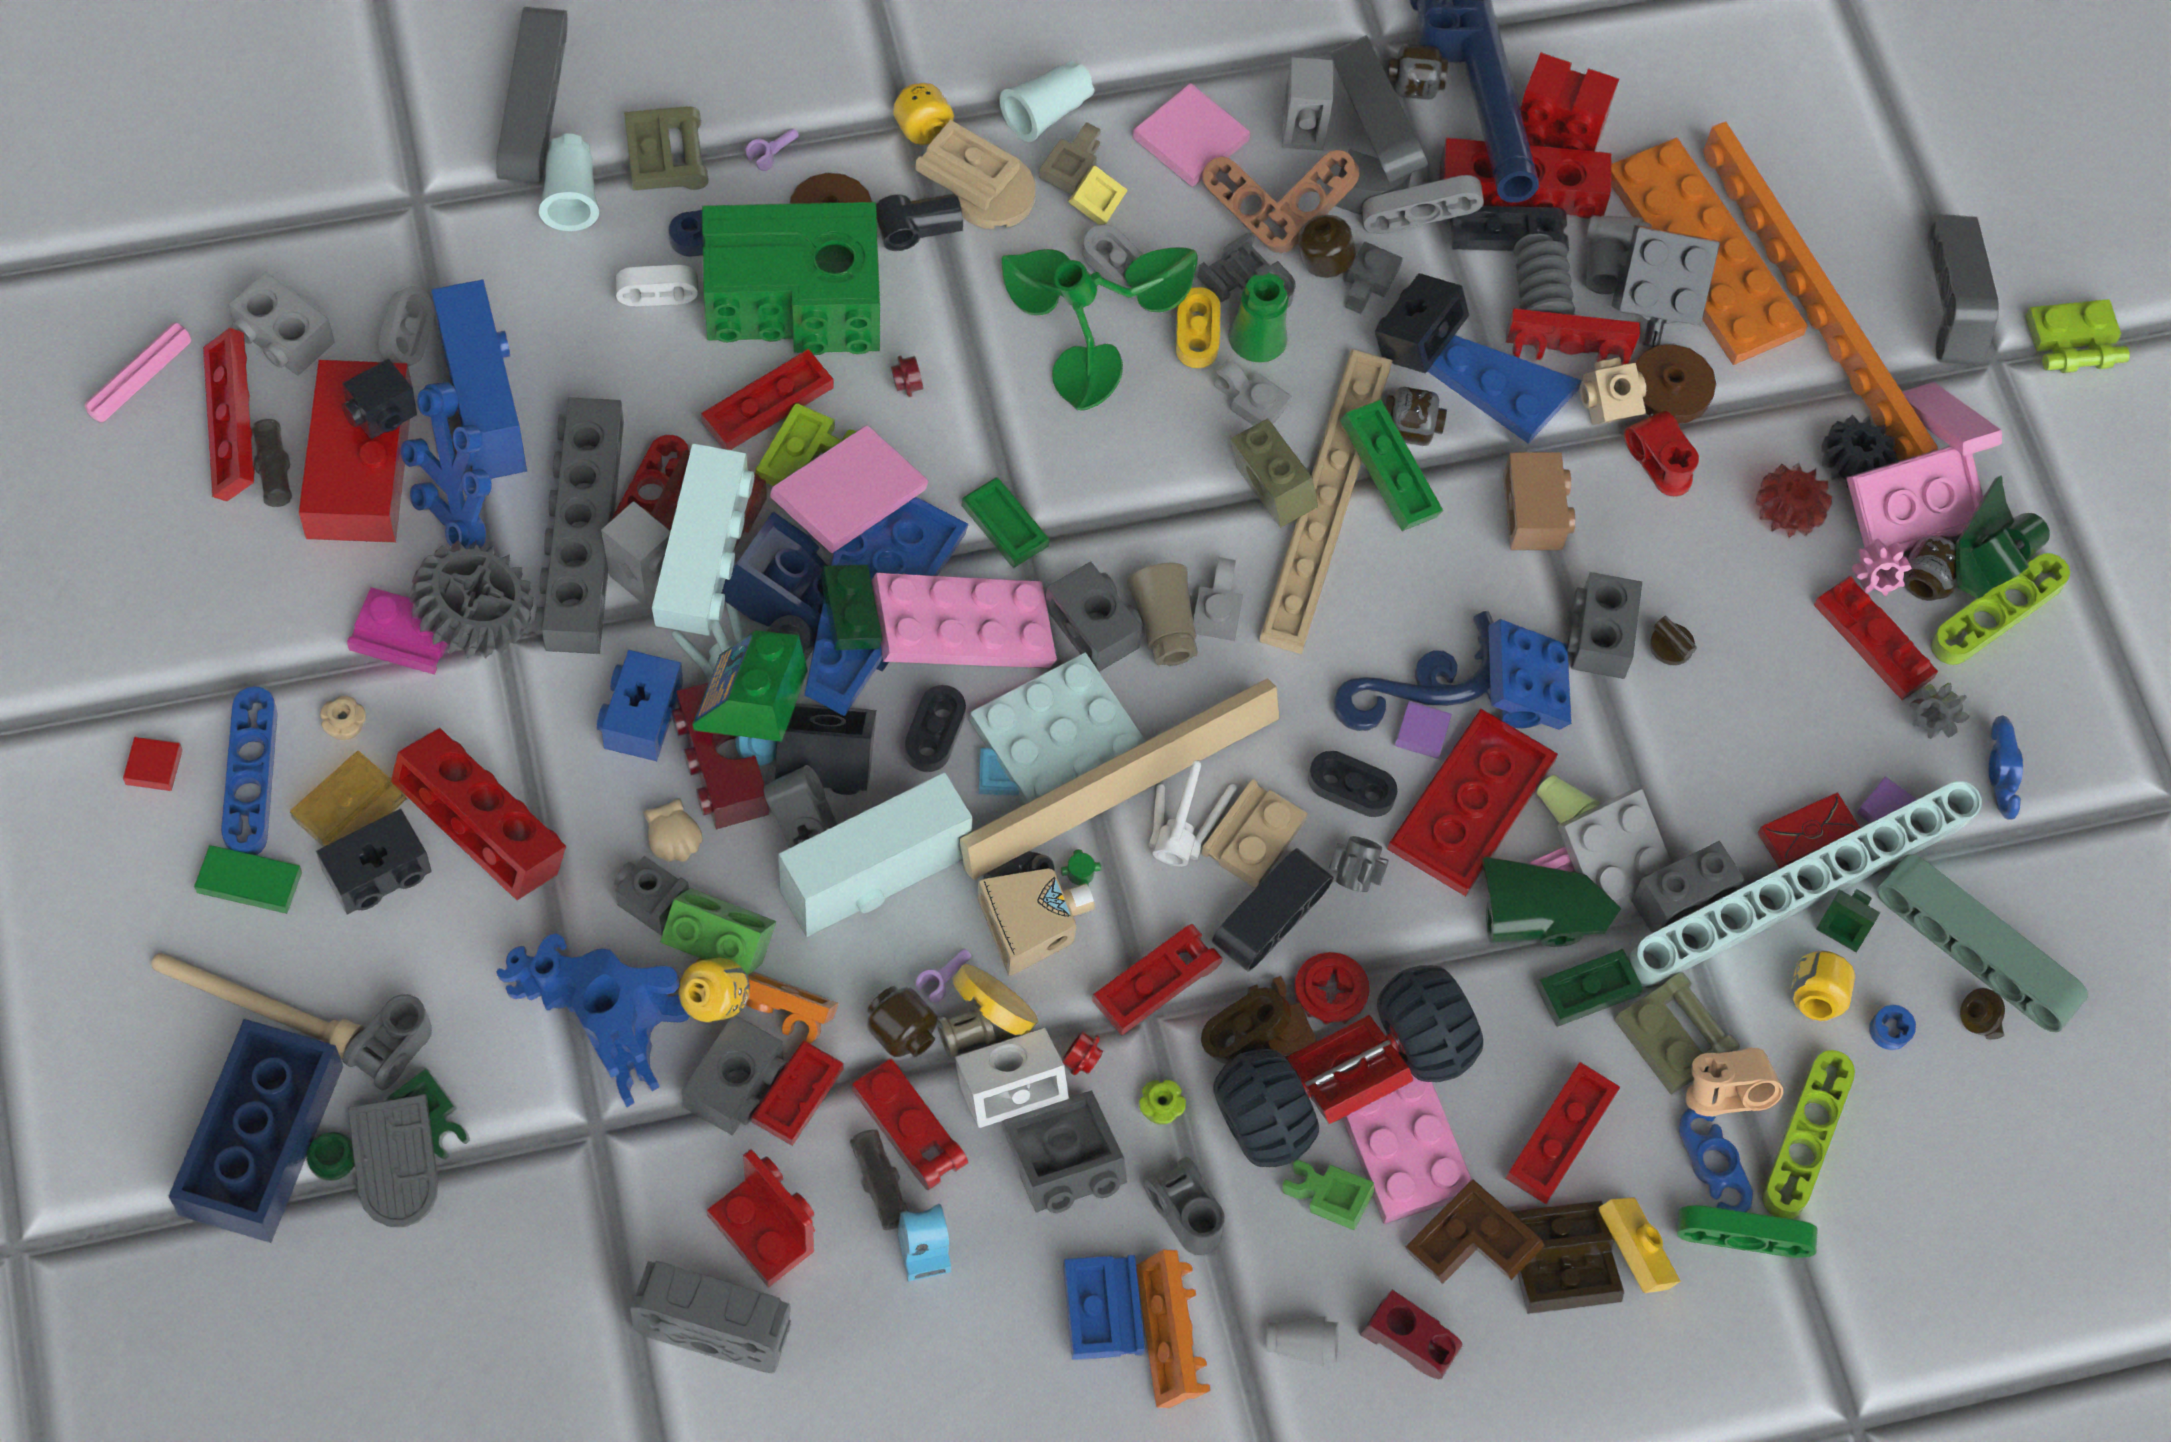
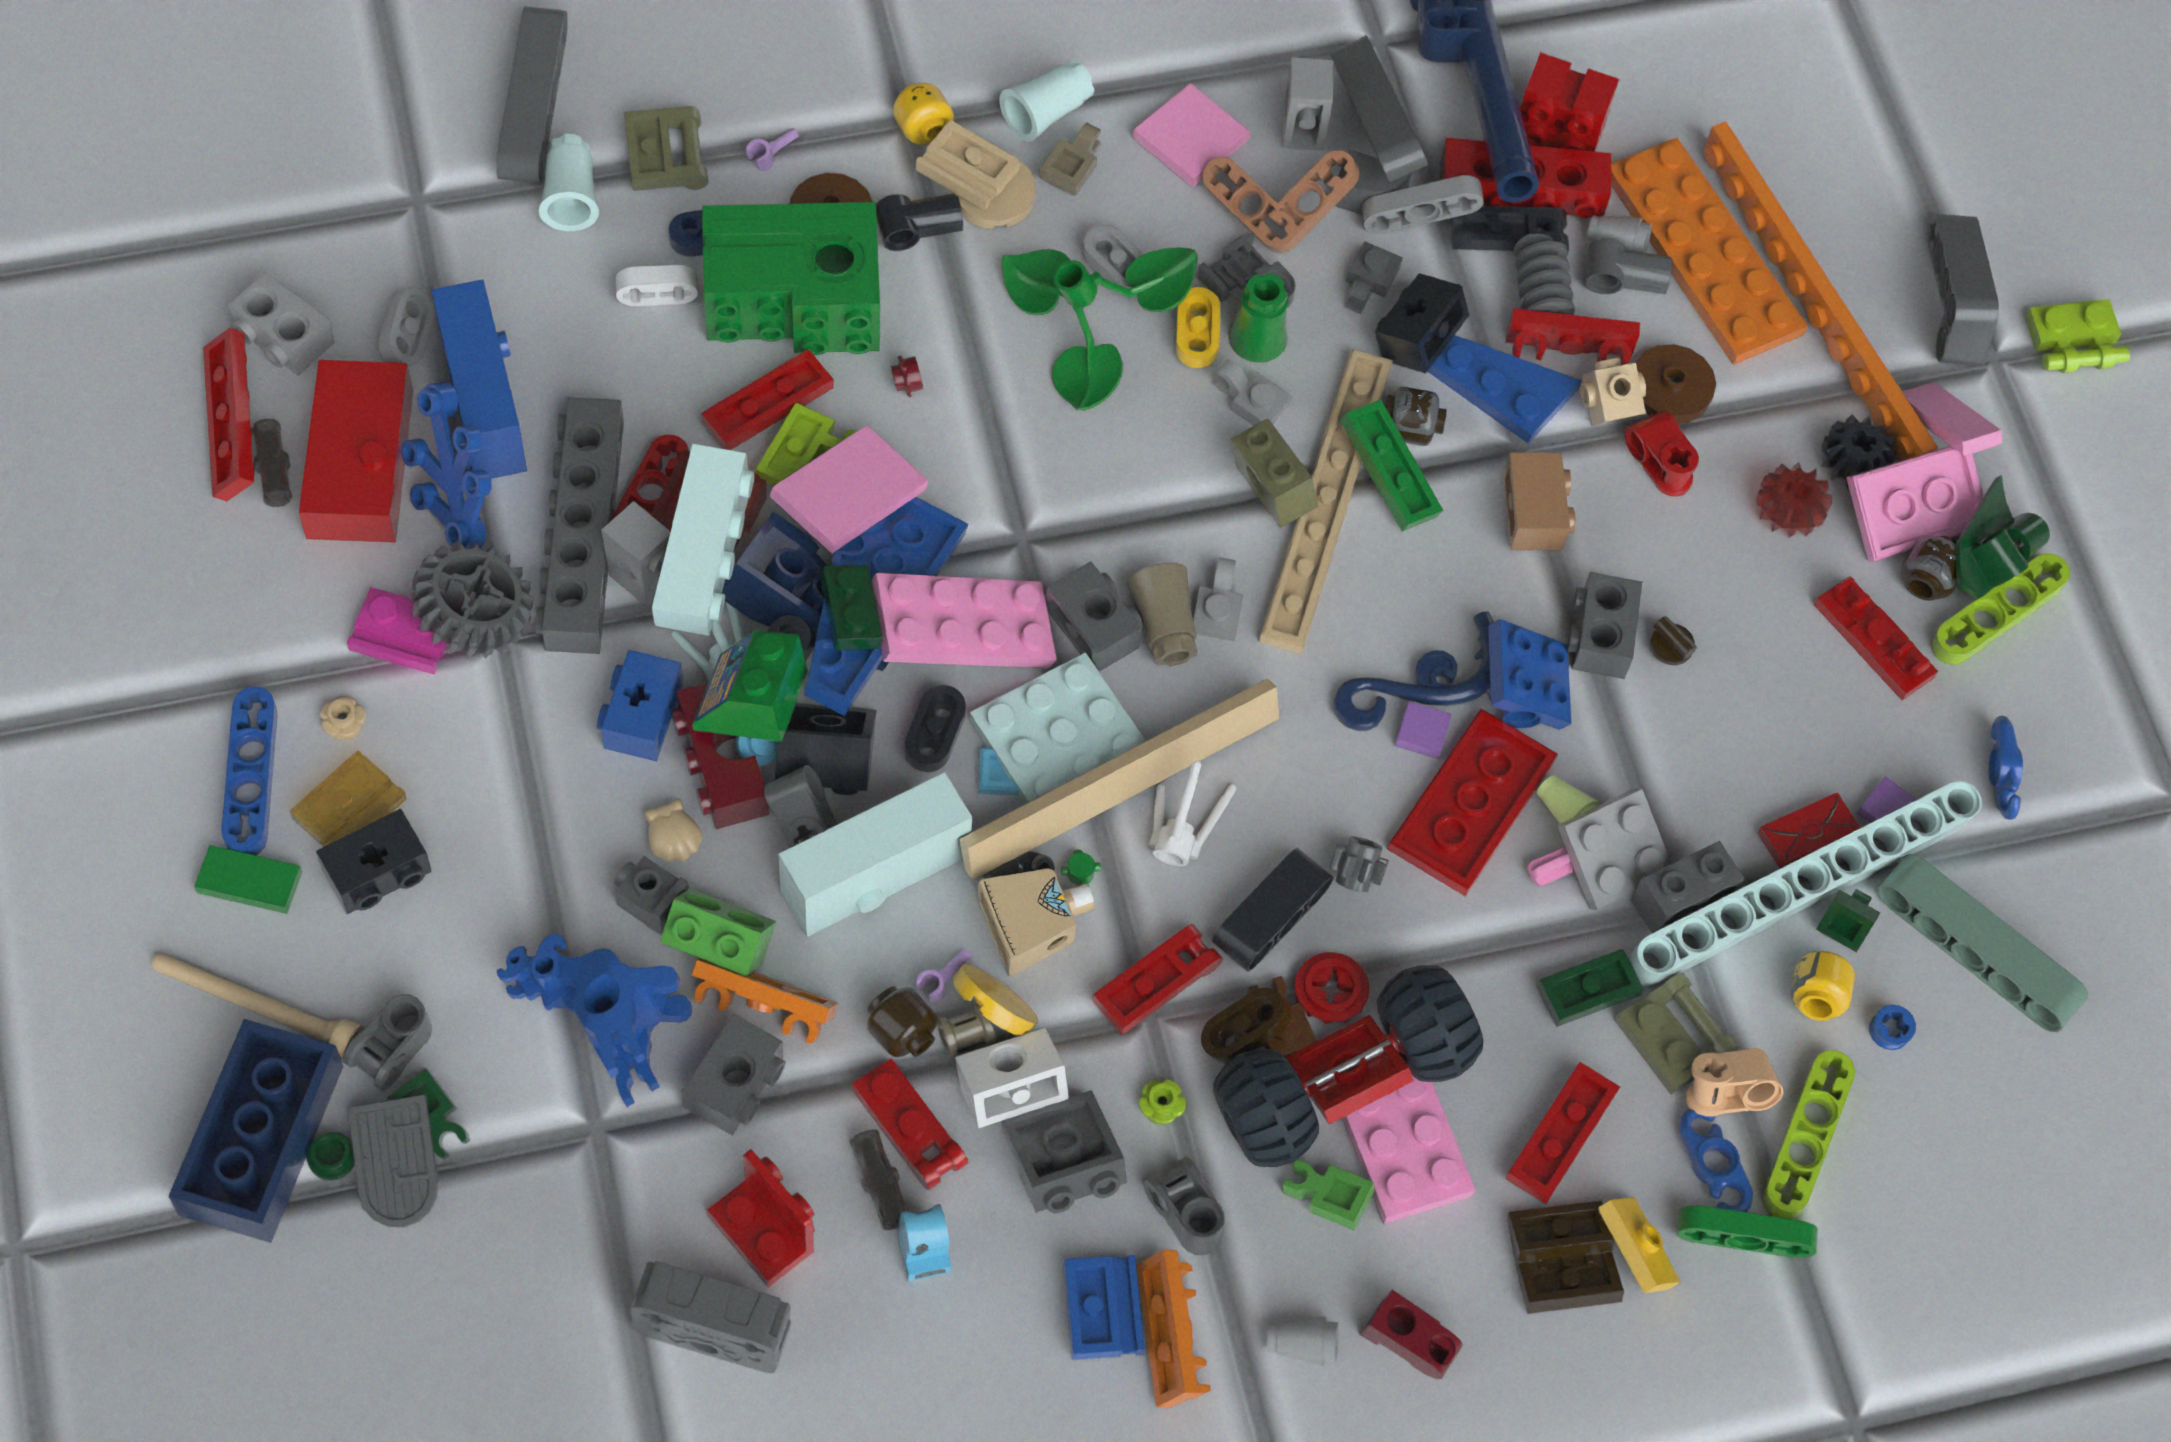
bright pink axle [84,323,191,423] -> none
red tile [123,737,183,791] -> none
black brick [342,359,417,439] -> none
red brick [391,727,566,901] -> none
yellow head [678,958,750,1022] -> none
red plate [751,1040,844,1146] -> none
green tile [961,477,1049,568] -> none
red plate [1062,1031,1103,1075] -> none
light yellow plate [1068,165,1128,225] -> none
tan plate [1201,779,1308,888] -> none
dark brown head [1298,215,1356,278] -> none
black plate [1308,751,1398,817] -> none
dark brown head [1387,44,1448,100] -> none
reddish brown plate [1405,1179,1545,1284] -> none
dark green panel [1482,857,1621,947] -> none
plate [1611,225,1720,347] -> none
bright pink gear [1852,539,1911,596] -> none
dark grey gear [1910,682,1969,739] -> none
dark brown plate [1960,988,2005,1040] -> none

